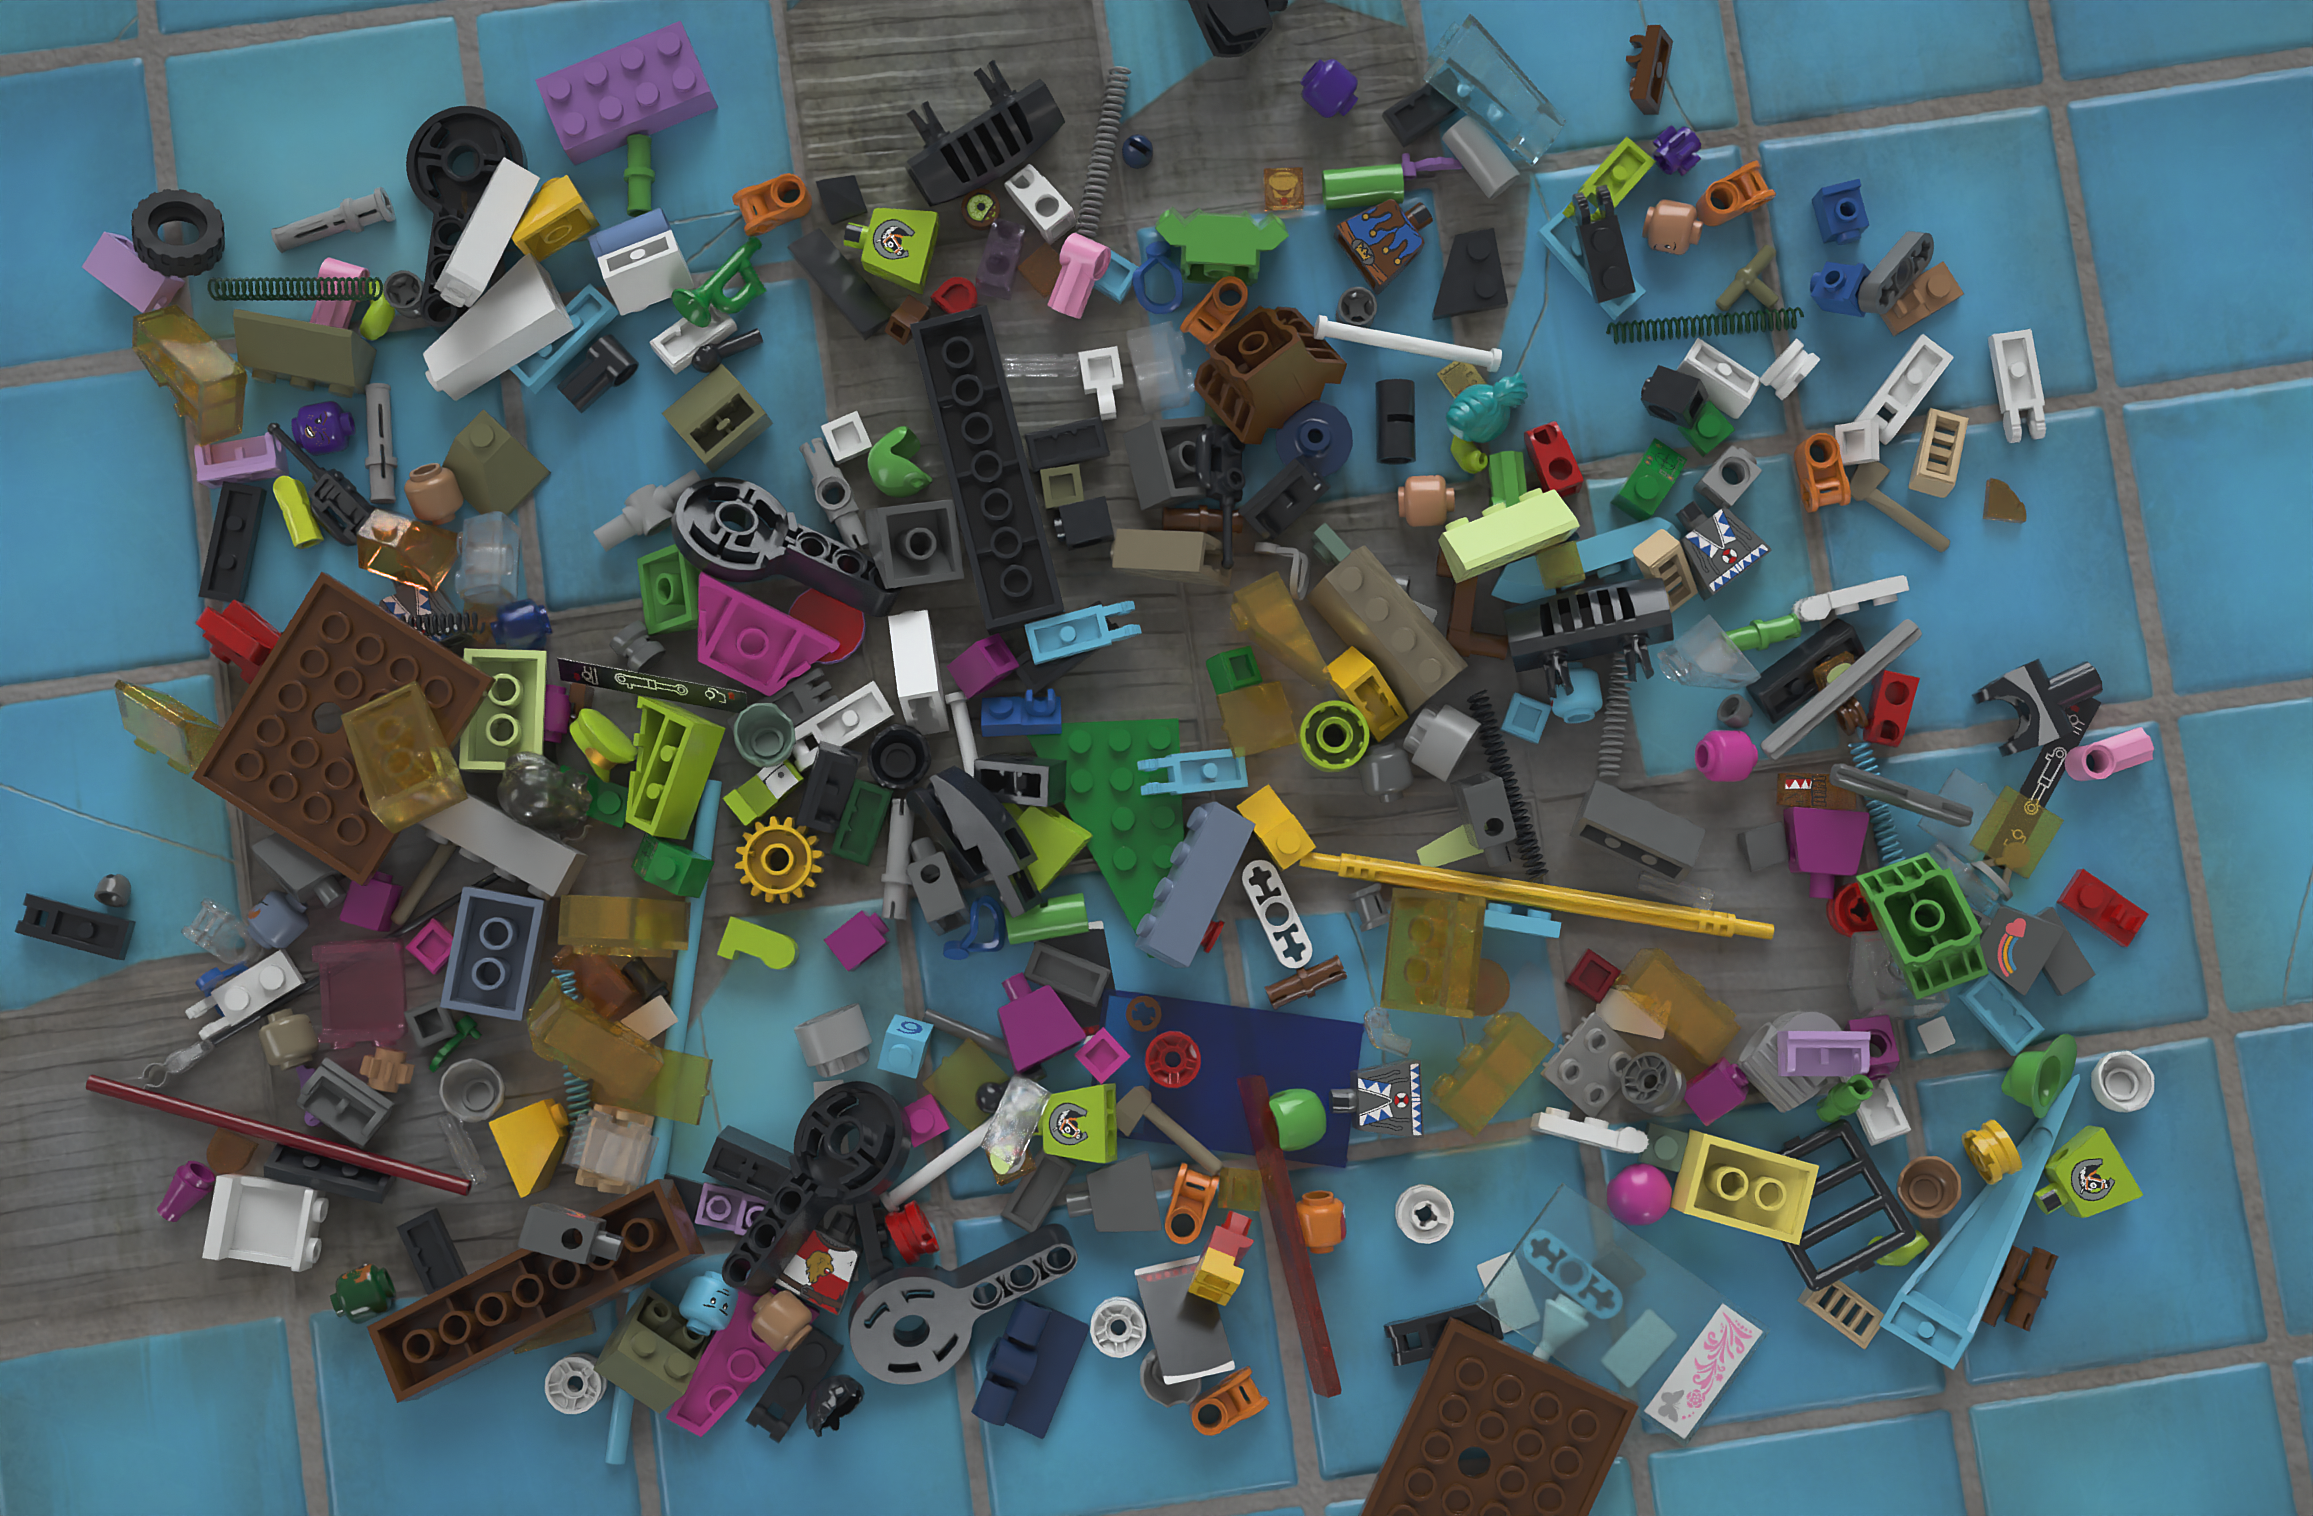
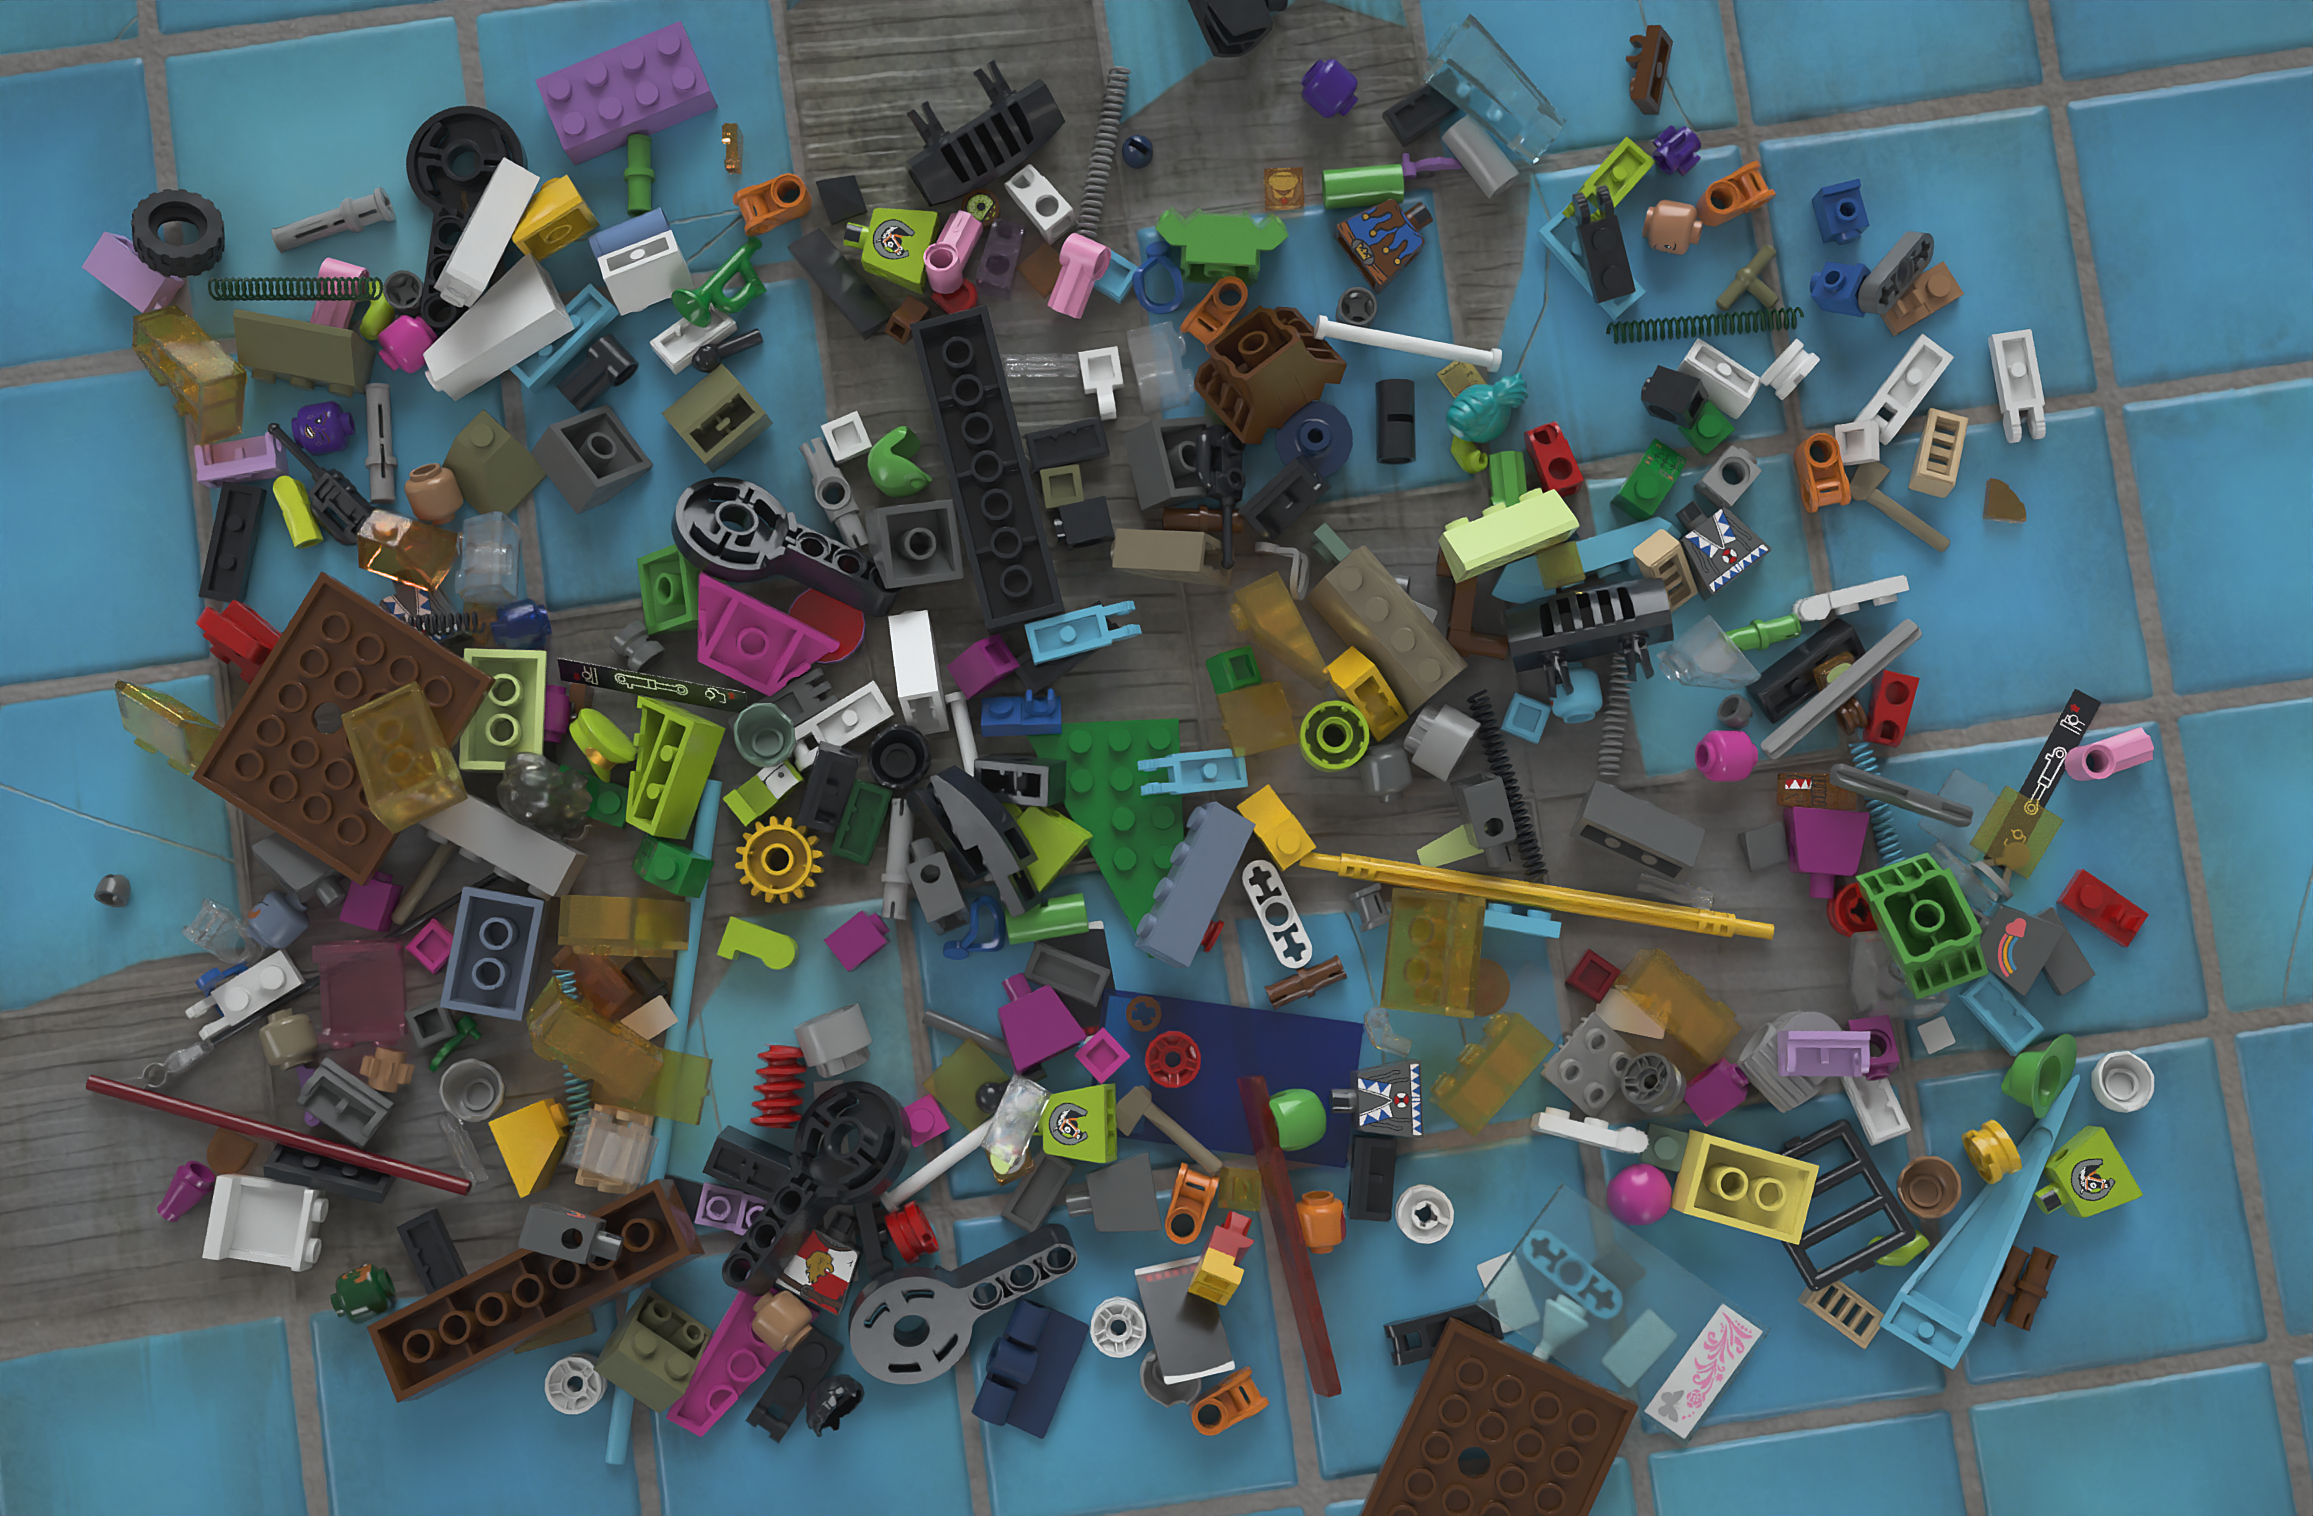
black plate [15,893,136,960] -> none
light grey pin [593,469,701,552] -> none
medium azure head [679,1271,739,1336] -> none
medium azure brick [877,1014,934,1079] -> none
nougat head [1398,475,1455,527] -> none
black wing [1432,228,1508,320] -> none
bright green pin [1816,1074,1873,1123] -> none
black connector [1972,659,2103,757] -> none
none -> dark pink head [377,315,439,374]
none -> dark grey slope [530,404,653,514]
none -> clear orange tile [722,123,744,174]
none -> red piece [749,1044,807,1129]
none -> bright pink piece [923,210,983,294]
none -> black hinge [1347,1135,1397,1222]

